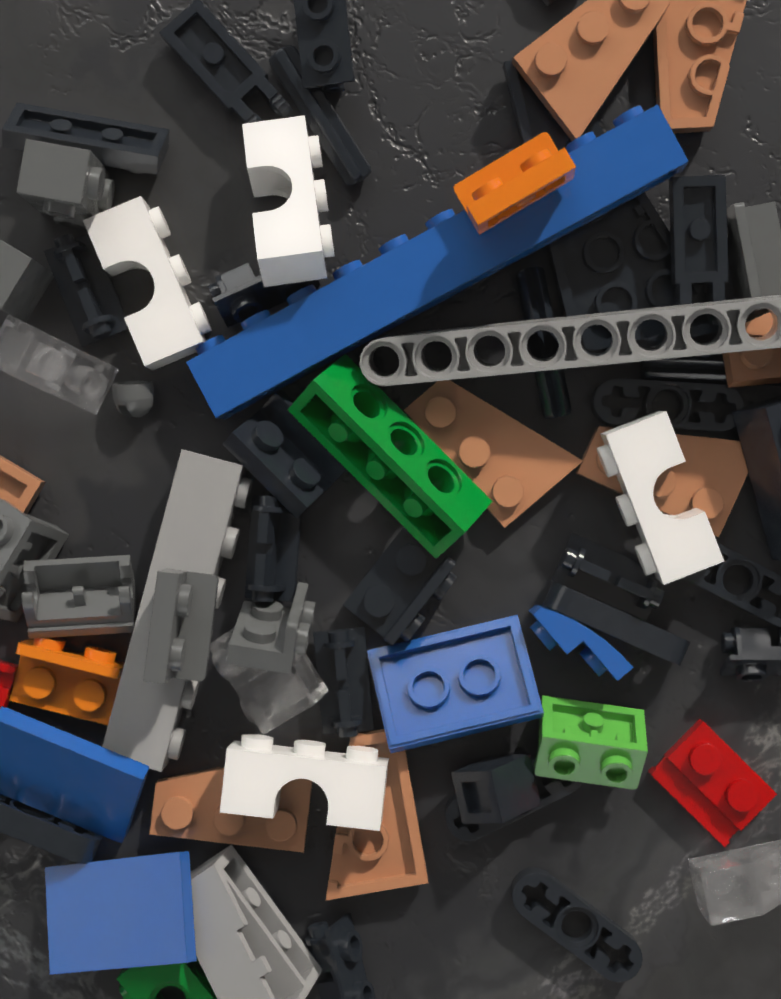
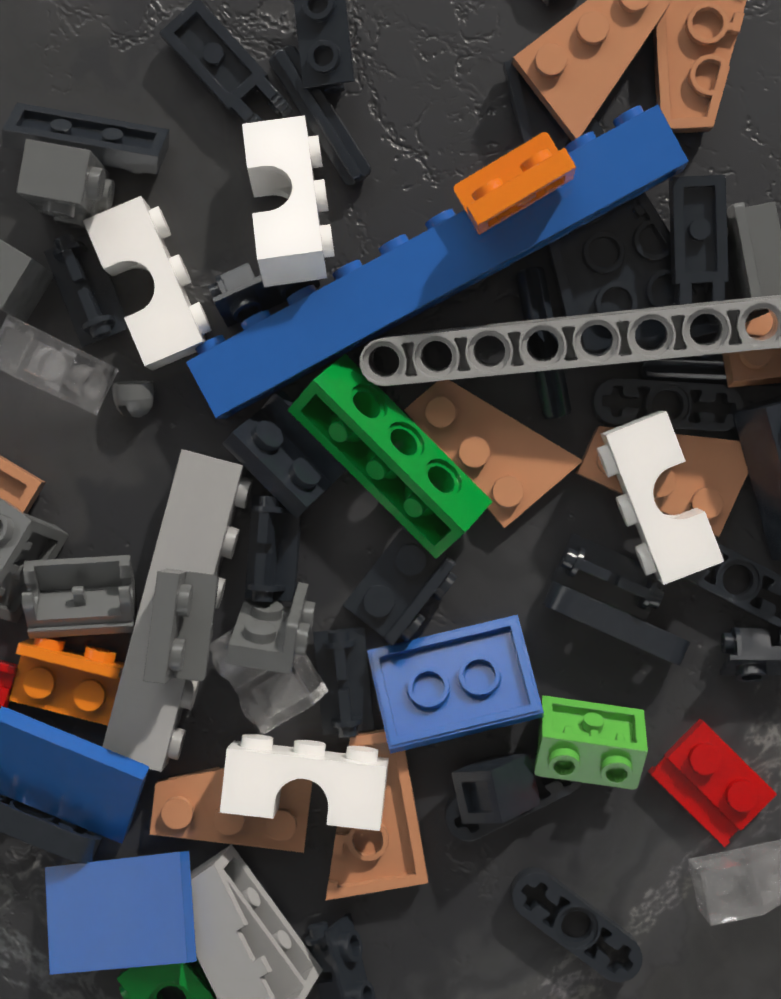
blue slope [528,604,634,681] -> none

